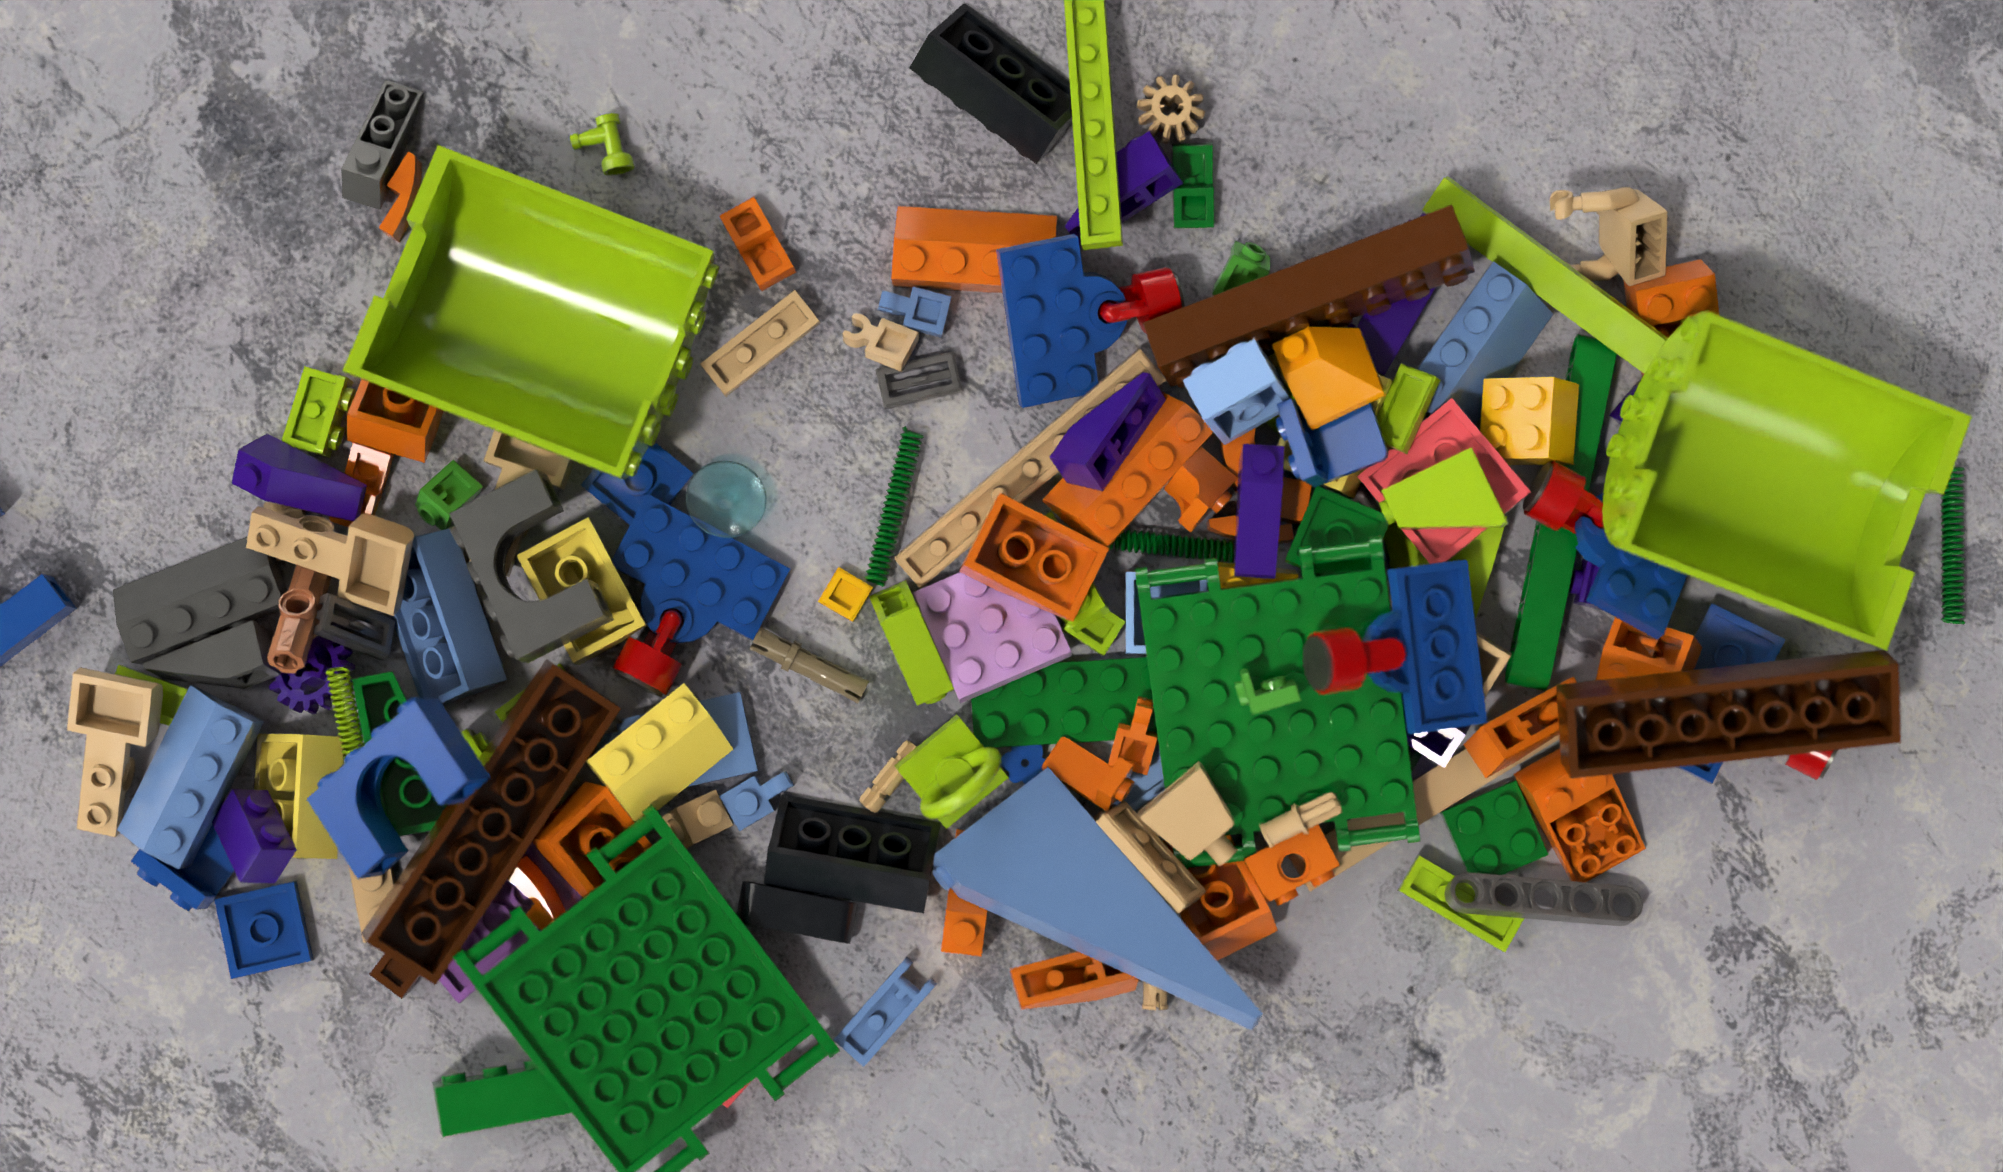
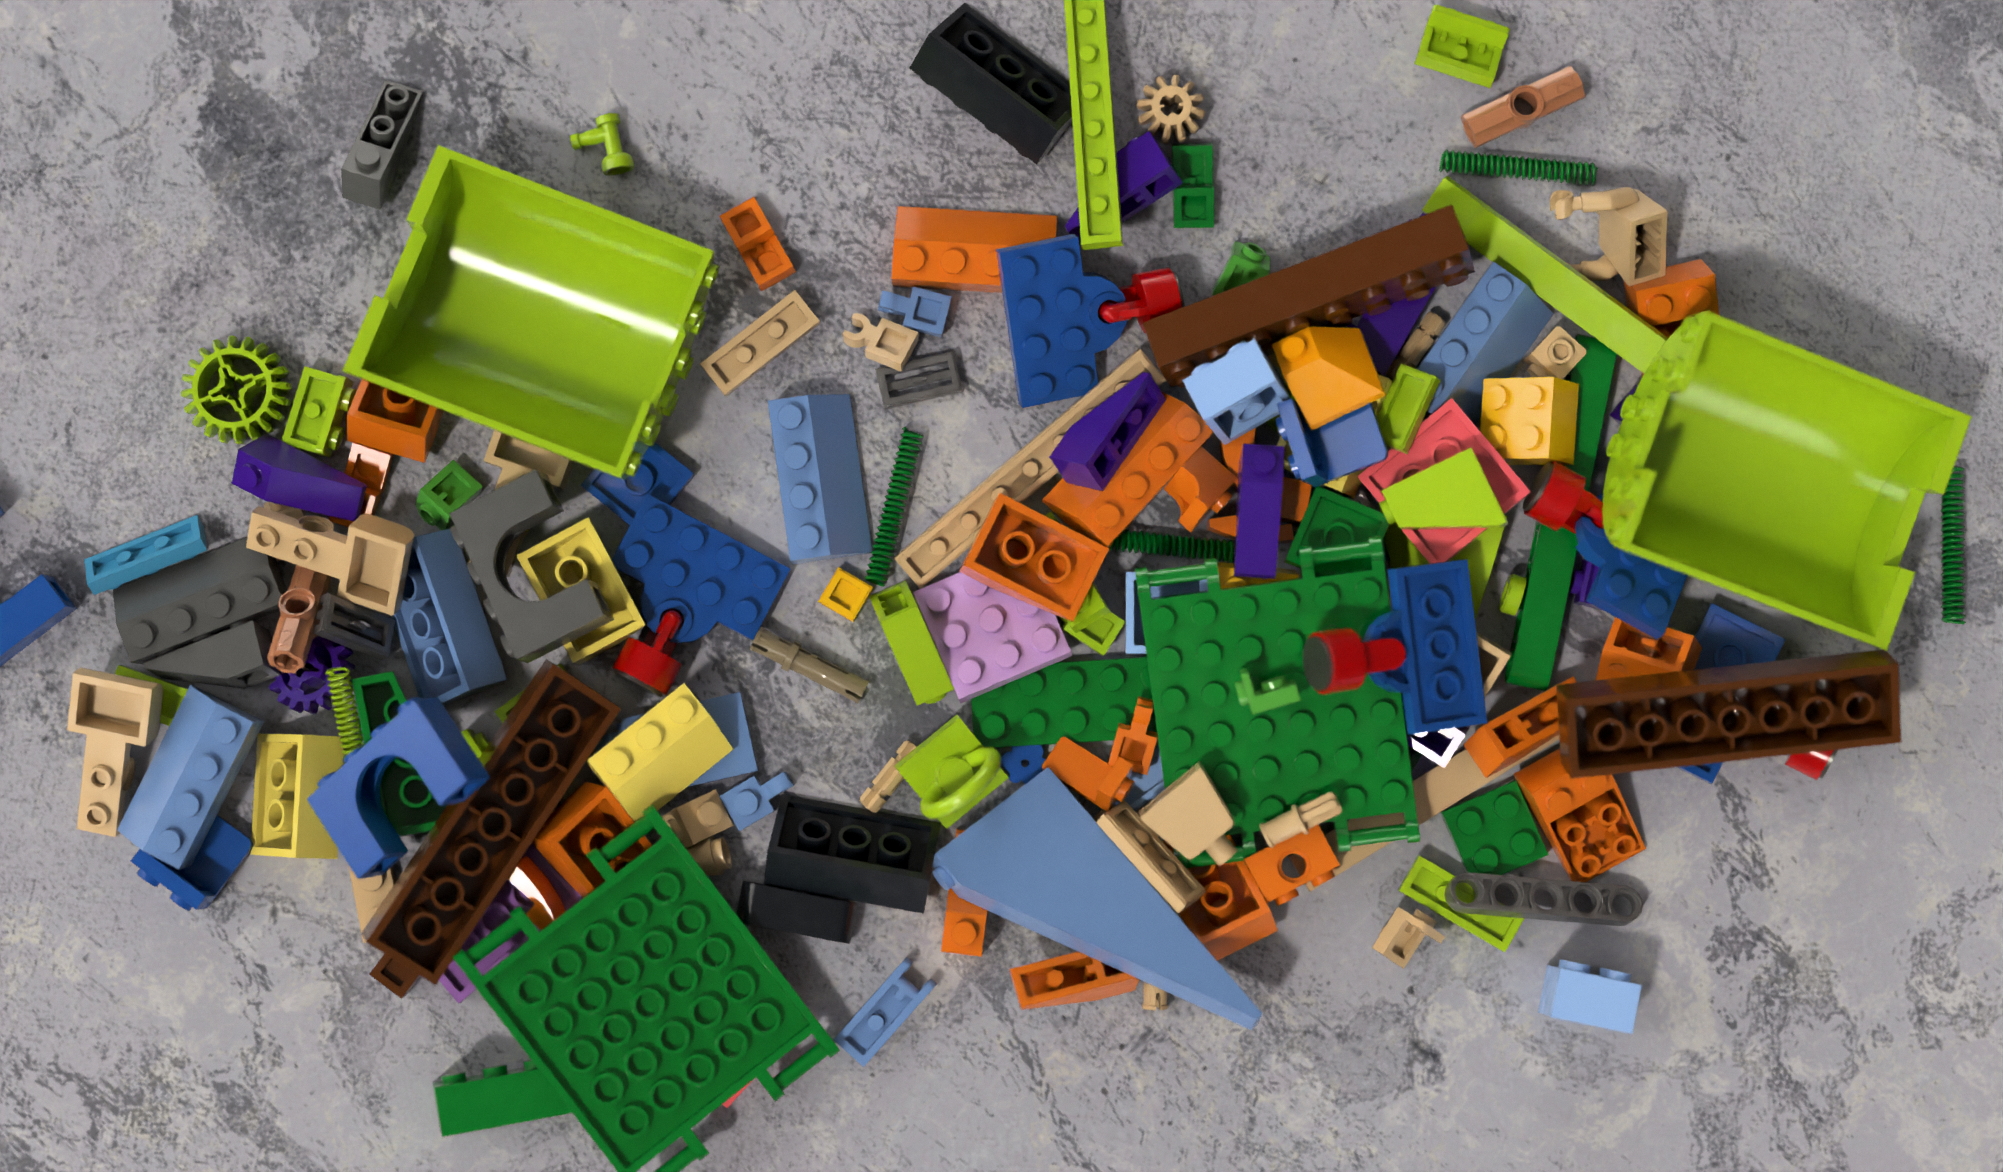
dark purple brick [212,789,296,883] -> none
blue tile [214,881,314,979] -> none
orange slope [379,152,422,243] -> none
clear light blue dish [686,461,767,538] -> none
none -> dark azure plate [84,515,207,595]
none -> lime gear [180,336,292,445]
none -> tan cone [687,836,732,876]
none -> medium blue slope [768,394,872,564]
none -> tan bracket [1372,907,1445,969]
none -> tan axle [1386,312,1446,381]
none -> lime bracket [1414,5,1510,88]
none -> green piece [1439,149,1598,186]
none -> nougat piece [1461,66,1585,148]
none -> lime tile [1499,573,1526,616]
none -> tan bracket [1524,326,1586,379]
none -> light blue brick [1538,959,1642,1034]

